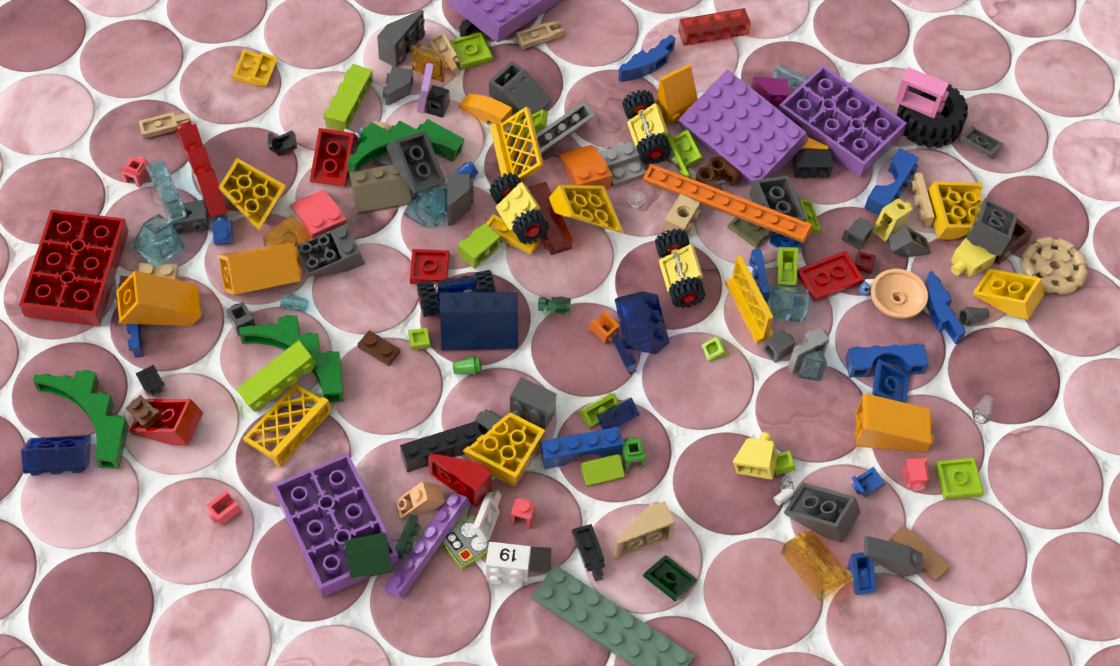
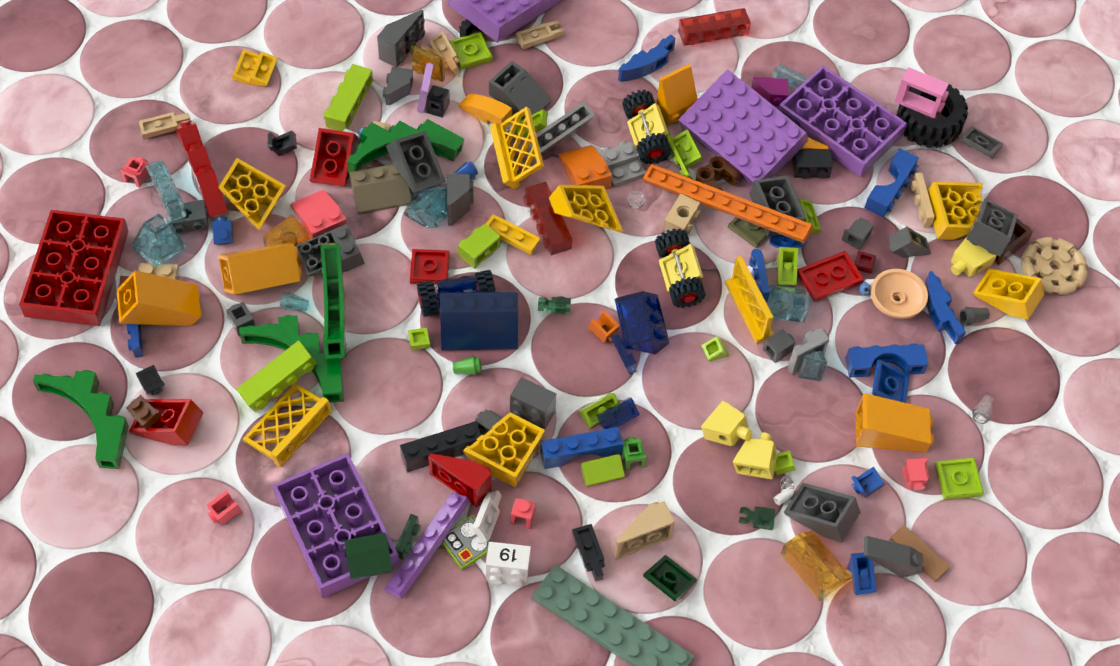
clear blue slope [21,435,91,476] -> none
reddish brown plate [357,330,400,366] -> none
light nougat slope [396,482,445,519] -> none
plate [489,173,549,244] -> none
clear smoke slope [530,547,552,573] -> none
light yellow torso [872,199,913,242] -> none
none -> green arch [320,243,346,359]
none -> light yellow torso [701,401,752,446]
none -> clear green plate [739,506,775,530]

